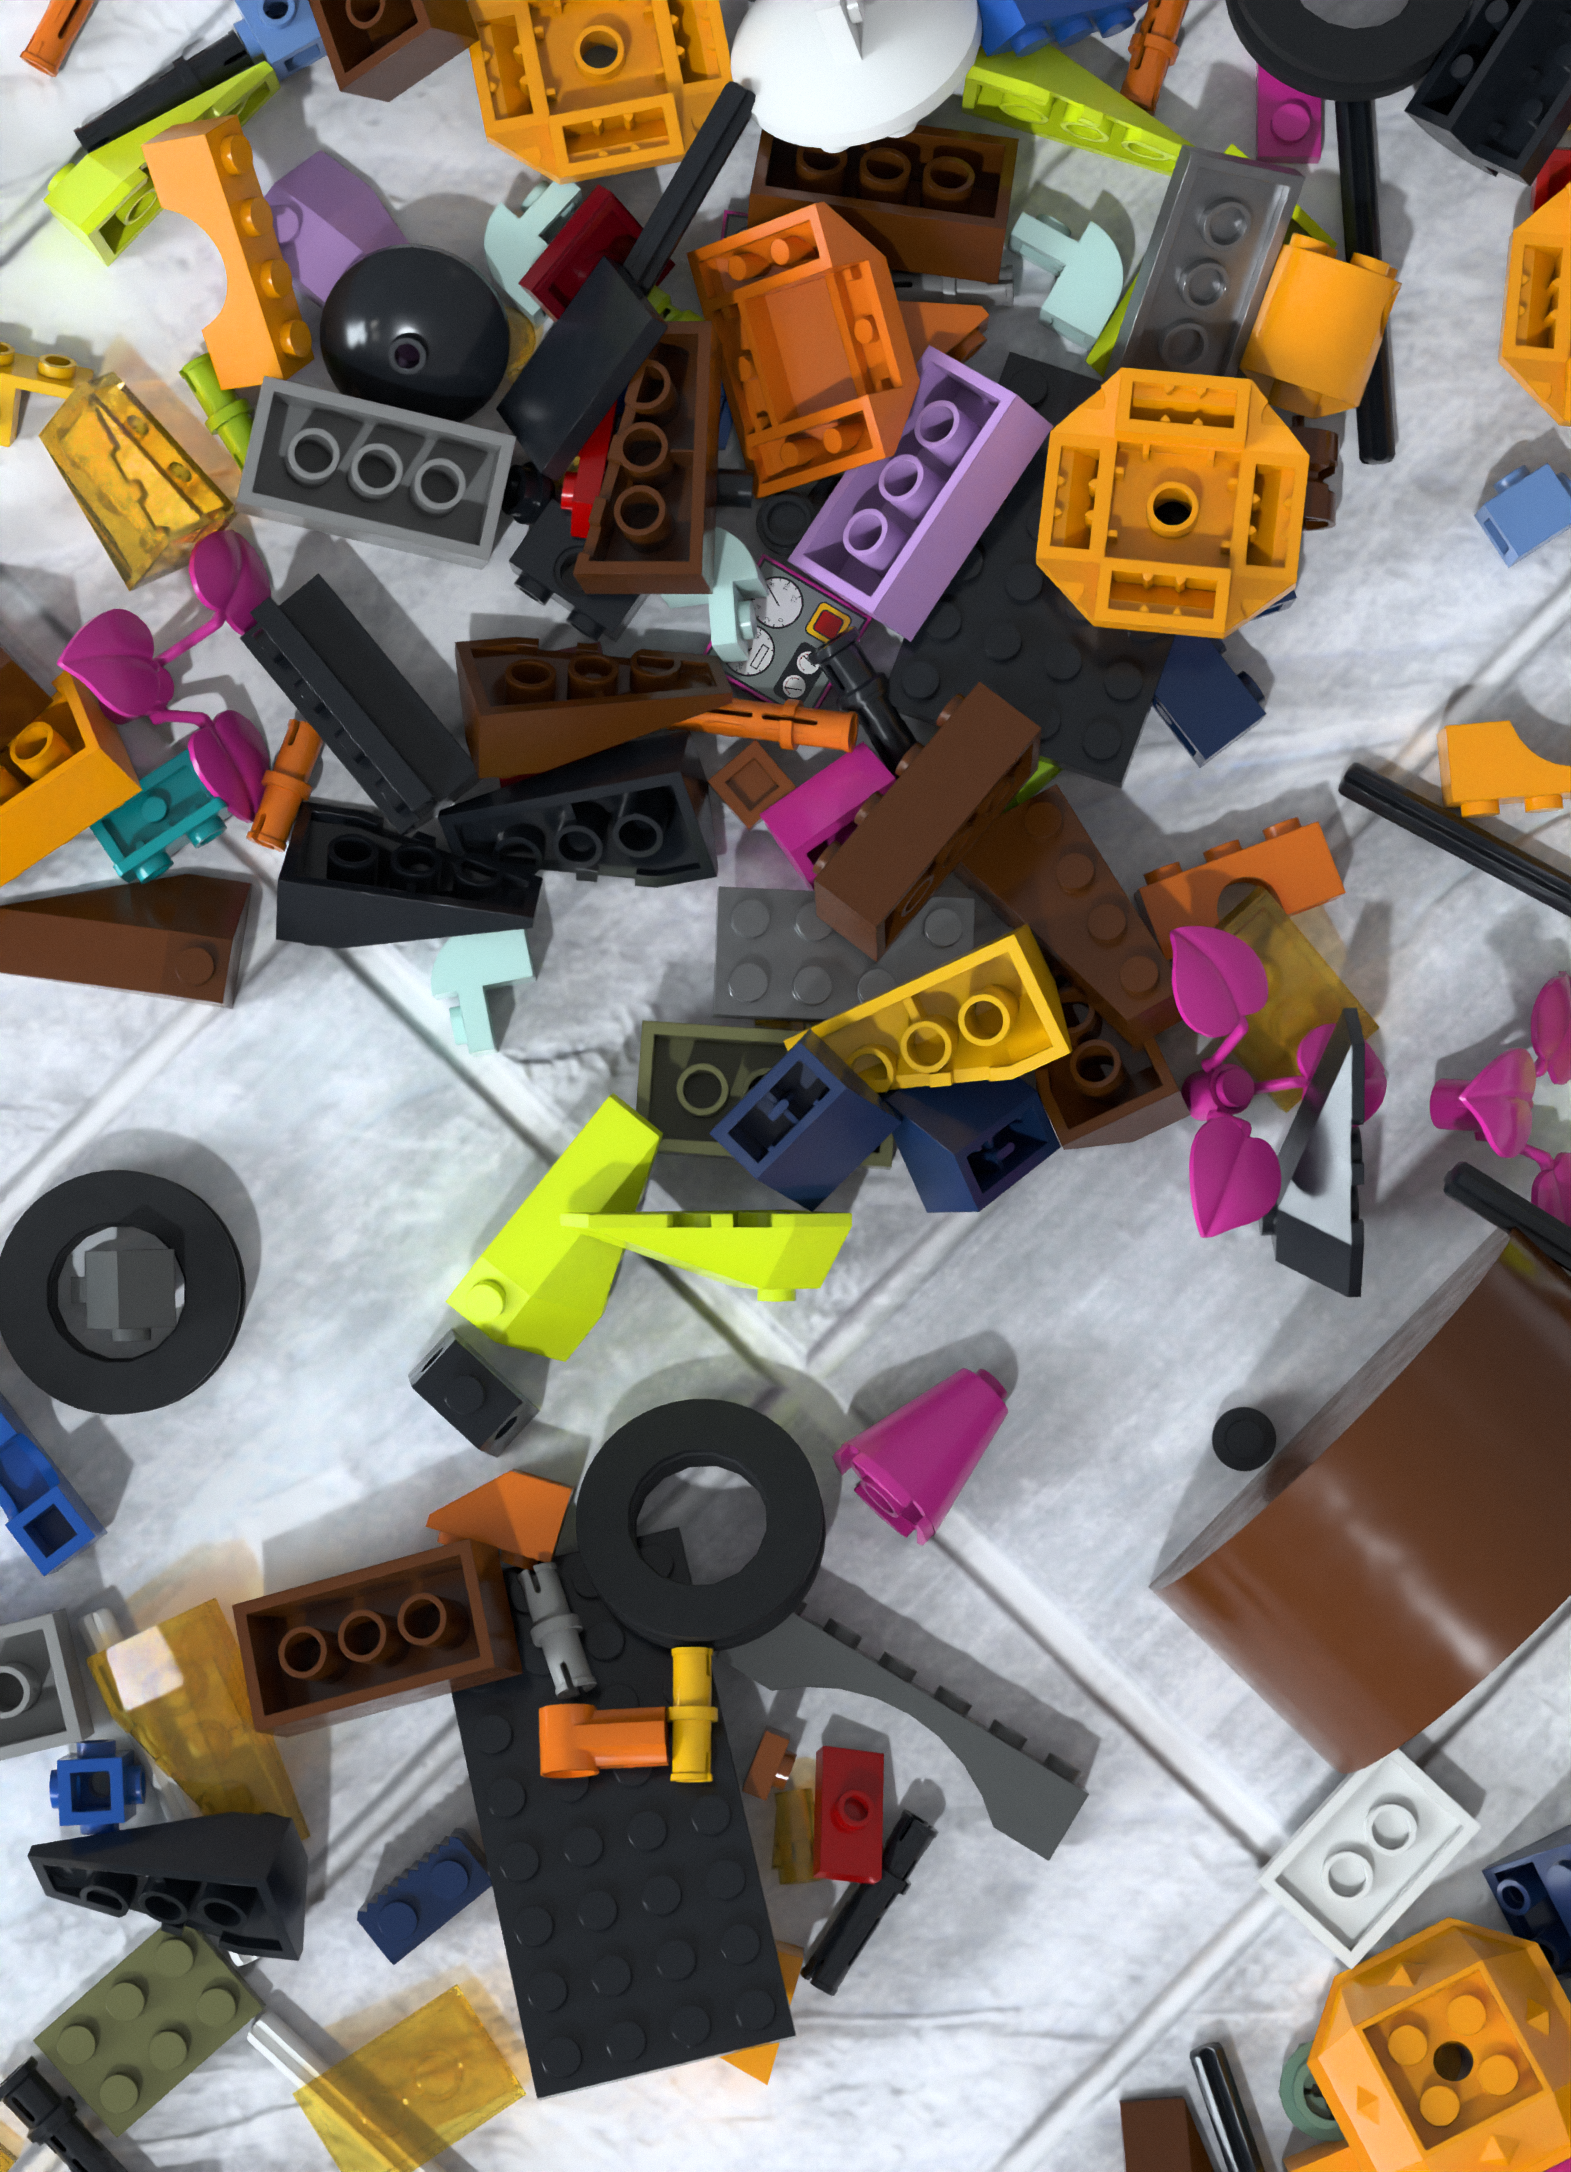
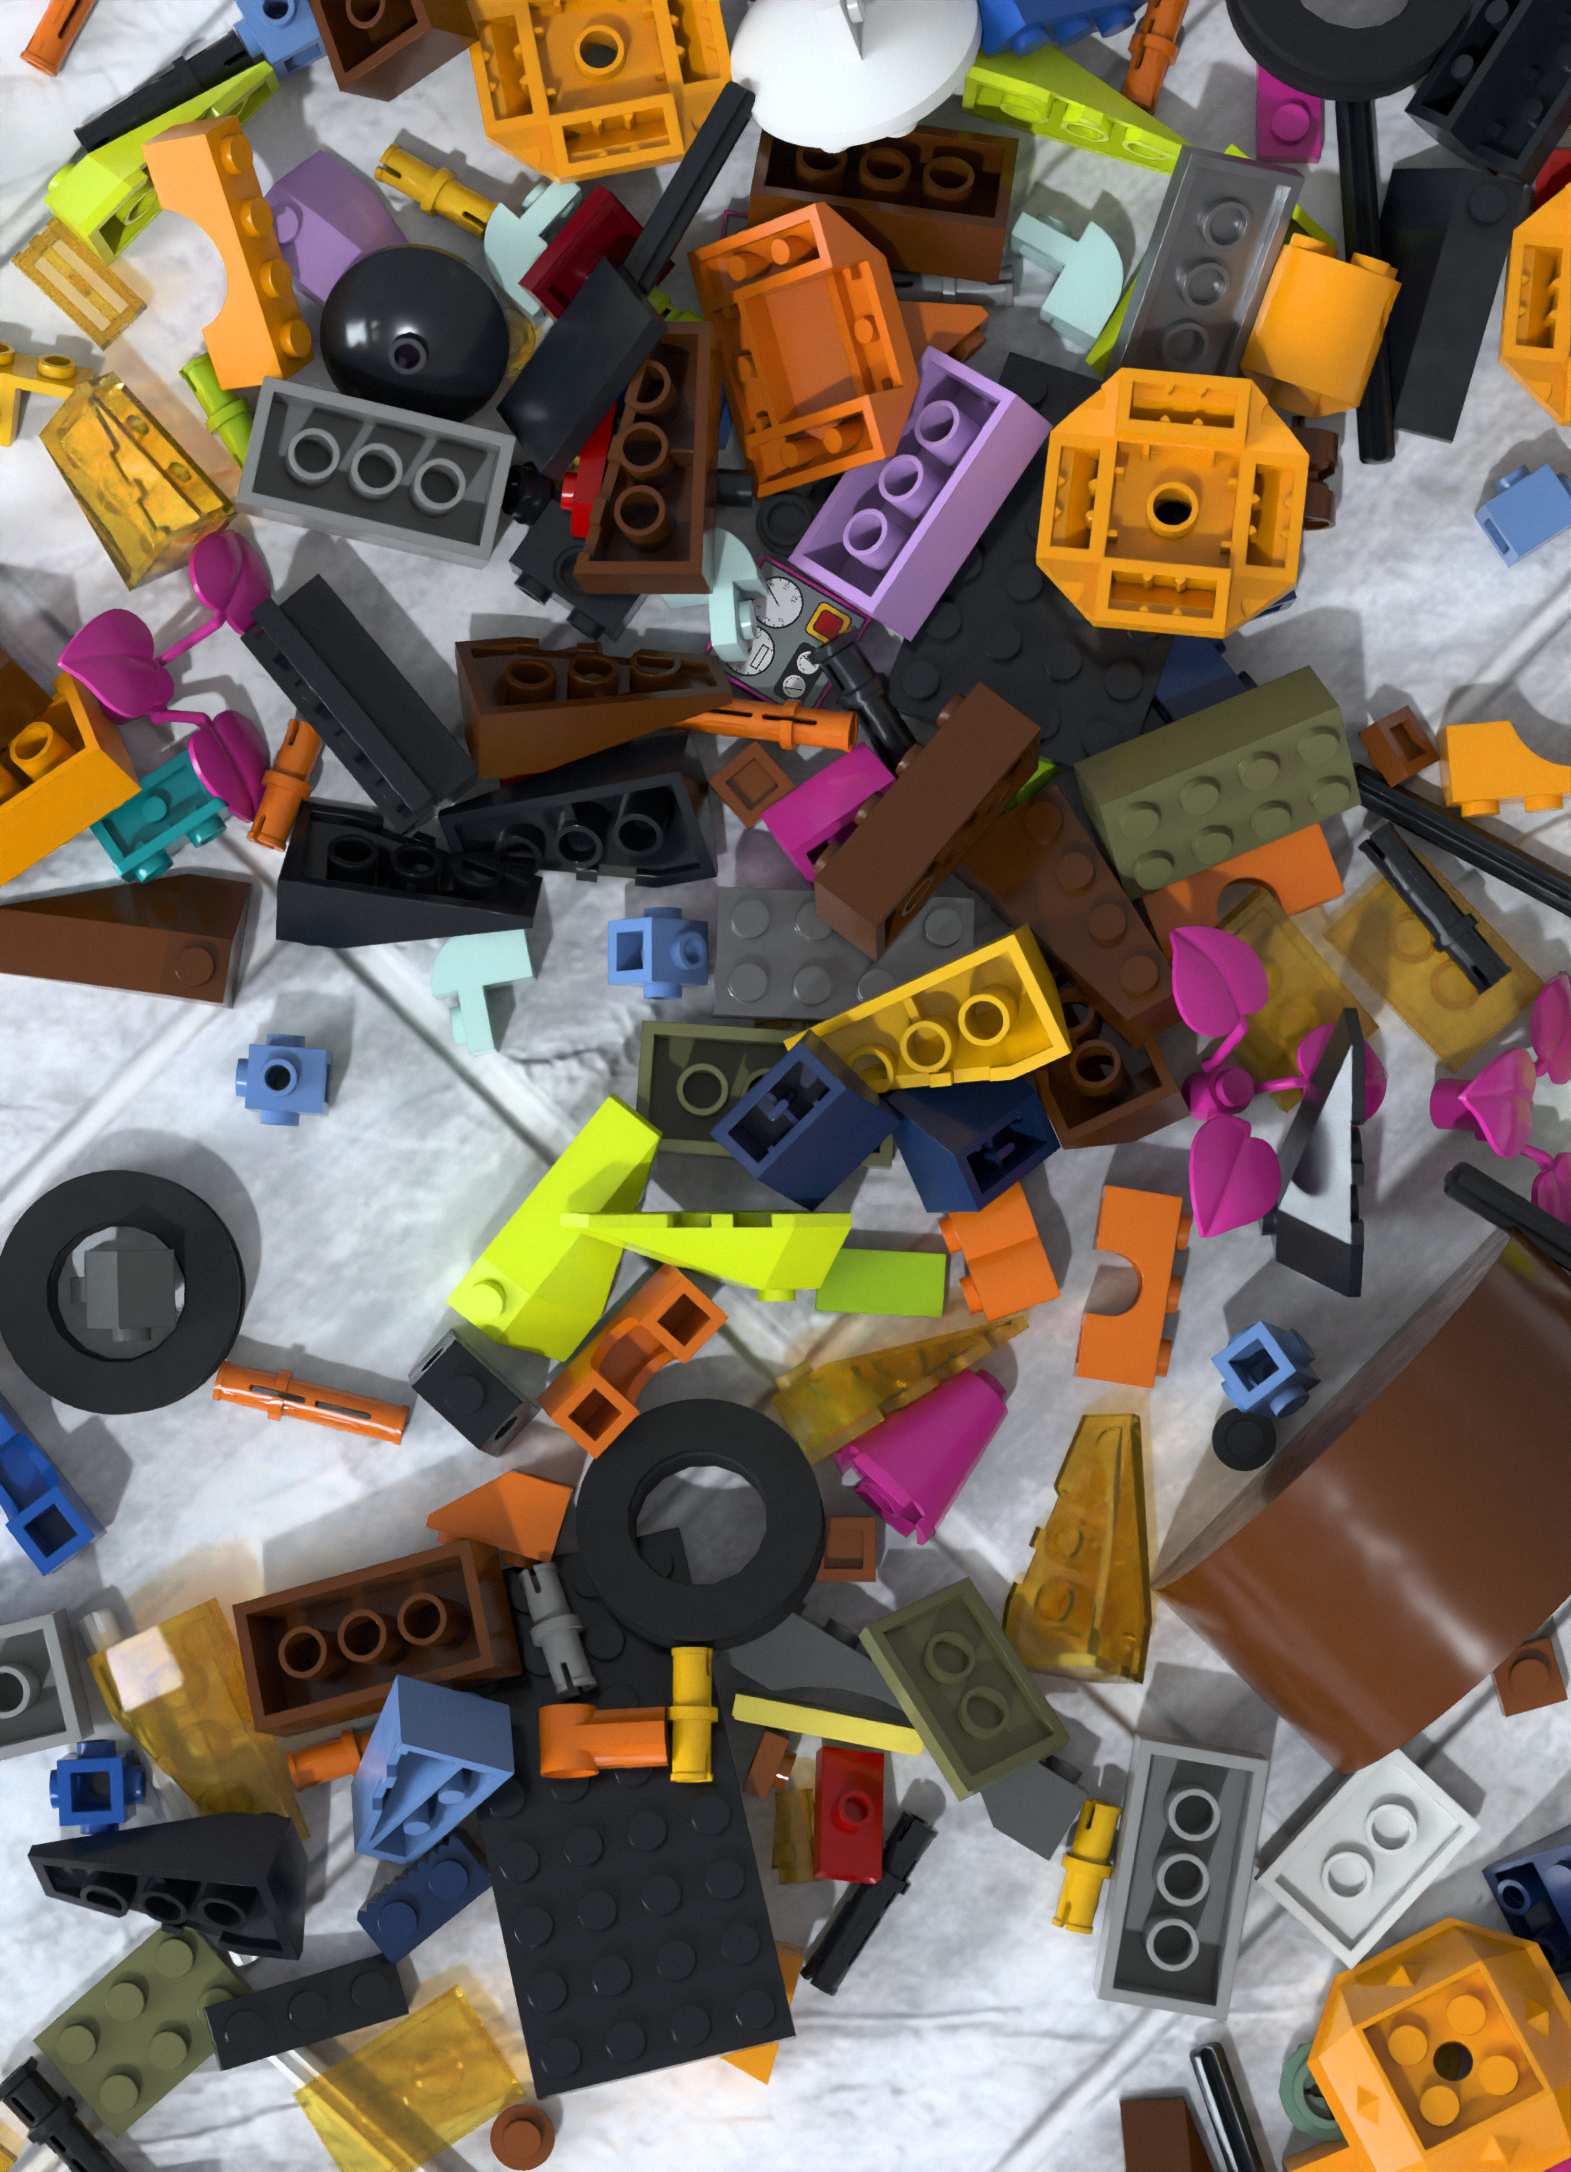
none -> clear yellow tile [11,216,148,352]
none -> black plate [202,1953,409,2071]
none -> orange pin [212,1360,410,1446]
none -> medium blue brick [235,1034,333,1126]
none -> orange pin [286,1726,375,1793]
none -> medium blue wedge [351,1674,515,1866]
none -> yellow pin [374,143,499,241]
none -> dark orange plate [490,2104,555,2171]
none -> orange arch [536,1263,729,1459]
none -> medium blue brick [608,907,708,1000]
none -> light yellow tile [732,1688,924,1756]
none -> clear yellow wedge [770,1316,1030,1466]
none -> lime tile [815,1248,946,1318]
none -> dark orange plate [815,1516,876,1582]
none -> olive plate [858,1576,1071,1802]
none -> orange brick [937,1181,1061,1323]
none -> clear yellow wedge [1001,1413,1152,1684]
none -> yellow pin [1052,1797,1123,1934]
none -> olive brick [1073,665,1362,901]
none -> orange arch [1073,1185,1191,1389]
none -> light grey brick [1092,1732,1270,2021]
none -> medium blue brick [1211,1320,1321,1420]
none -> clear yellow tile [1322,847,1545,1074]
none -> dark orange plate [1358,705,1441,788]
none -> black pin [1358,821,1512,996]
none -> black wedge [1379,168,1525,444]
none -> dark orange plate [1490,1636,1568,1717]

